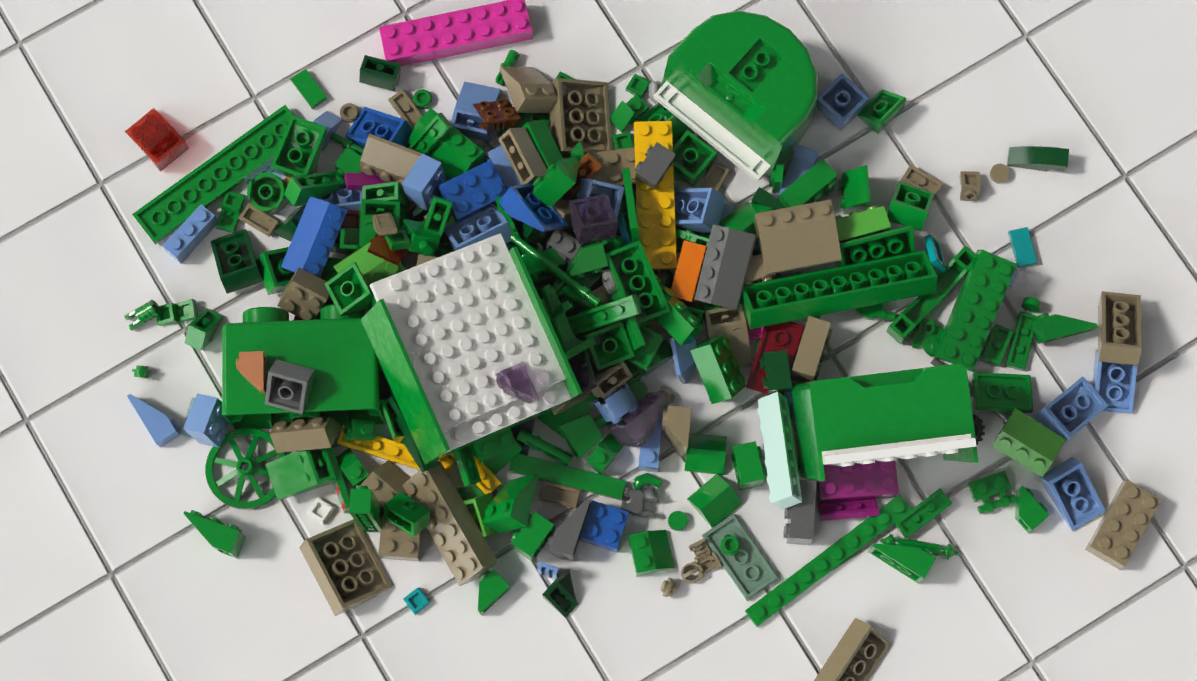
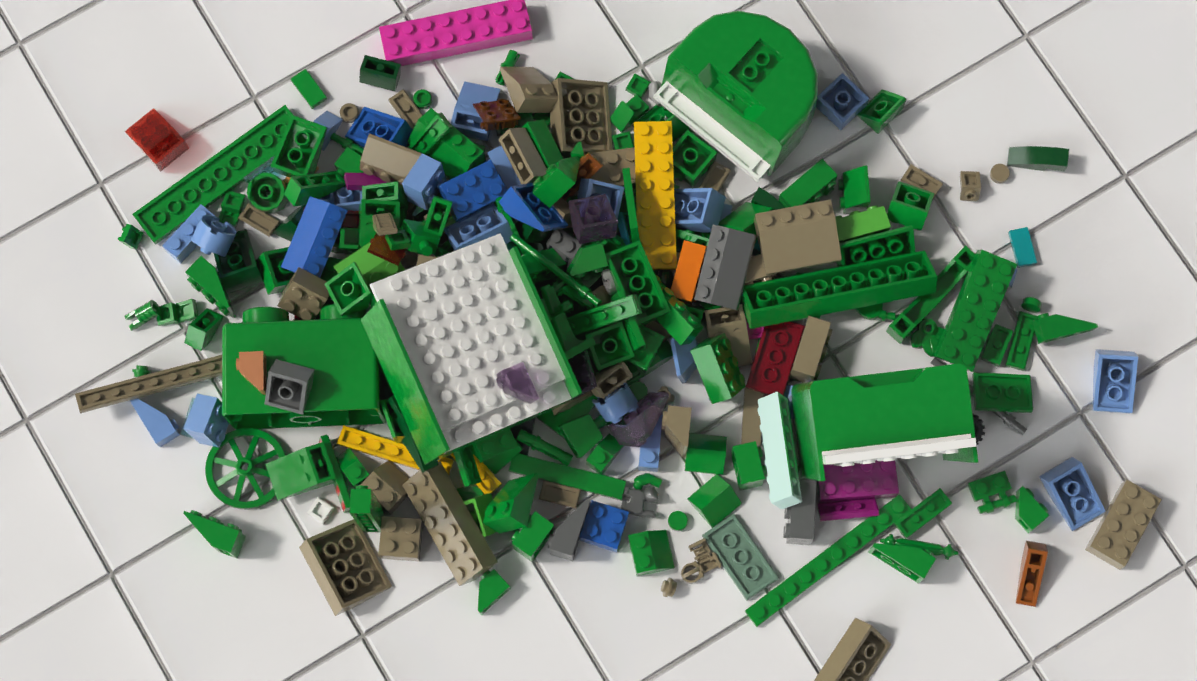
dark tan slope [270,417,342,453] -> none
green bracket [343,419,375,442] -> none
green brick [384,492,430,537] -> none
teal tile [403,587,431,615] -> none
medium blue tile [537,562,559,580] -> none
dark green slope [542,569,579,618] -> none
dark grey brick [635,142,676,190] -> none
green plate [721,535,740,555] -> none
dark green brick [759,350,792,394] -> none
green plate [769,164,784,194] -> none
medium blue slope [777,145,820,200] -> none
teal tile [924,234,946,273] -> none
bright green slope [992,408,1066,477] -> none
medium blue slope [1035,376,1109,441] -> none
dark tan brick [1098,291,1142,365] -> none
none -> dark tan tile [75,355,222,413]
none -> green tile [118,224,144,250]
none -> green slope [185,256,236,318]
none -> medium blue brick [191,215,237,257]
none -> dark tan tile [741,388,764,446]
none -> dark orange slope [1016,541,1048,607]

